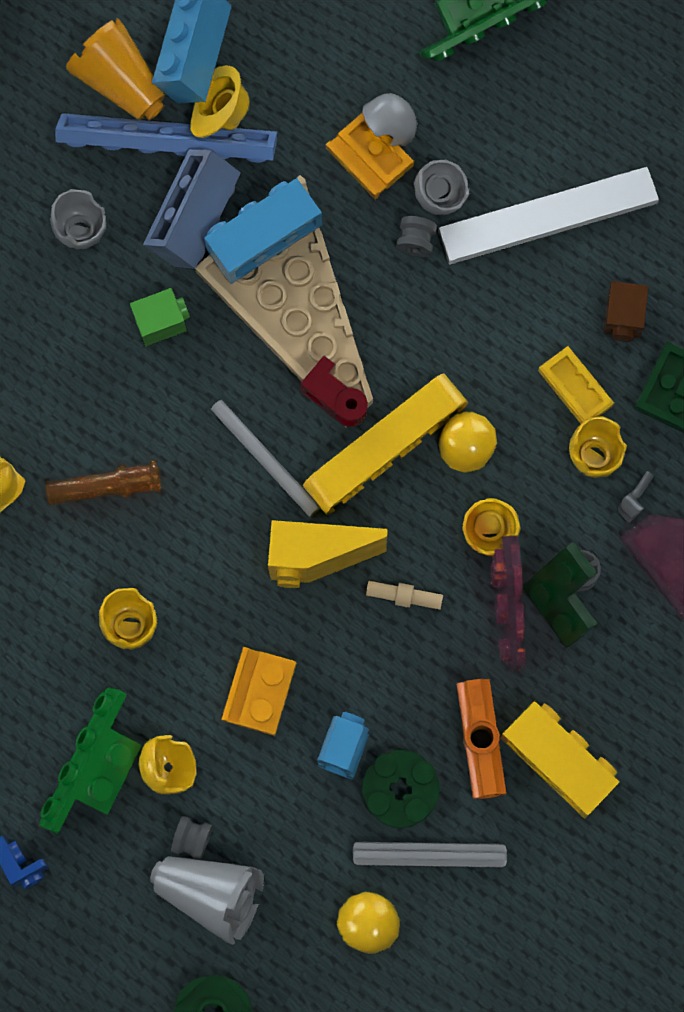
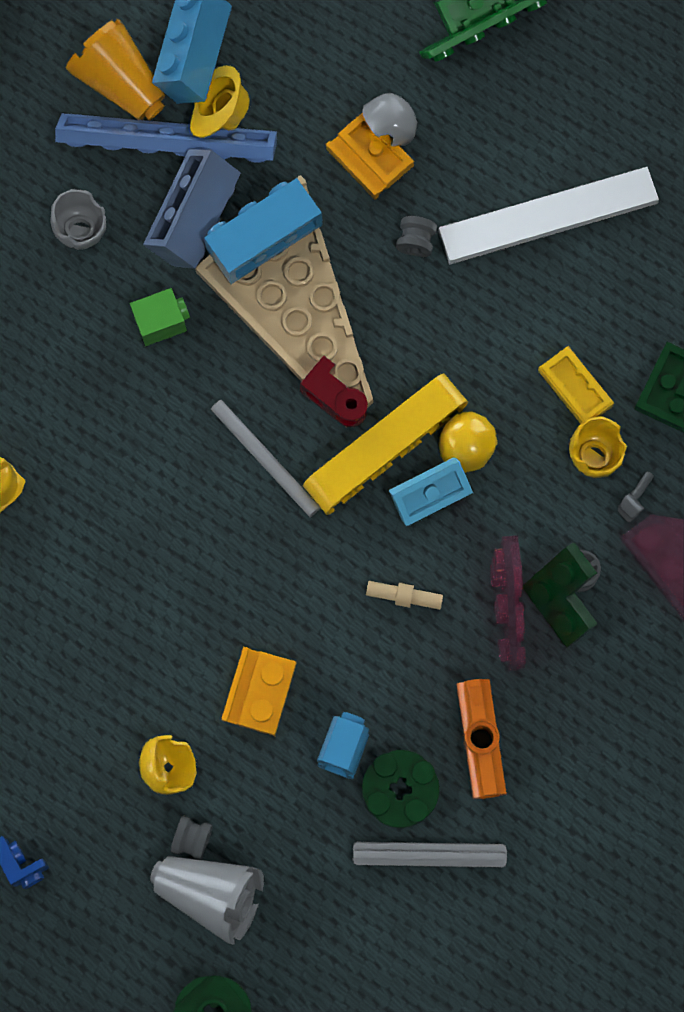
green bracket [39,687,142,834] -> none
clear orange pin [46,460,162,505] -> none
yellow hair [99,588,157,650] -> none
yellow slope [268,520,388,588] -> none
yellow hair [337,892,400,954] -> none
light grey hair [414,159,469,215] -> none
yellow hair [462,498,521,556] -> none
yellow brick [500,701,619,819] -> none
reddish brown brick [603,281,648,342] -> none
none -> medium azure plate [389,458,473,526]

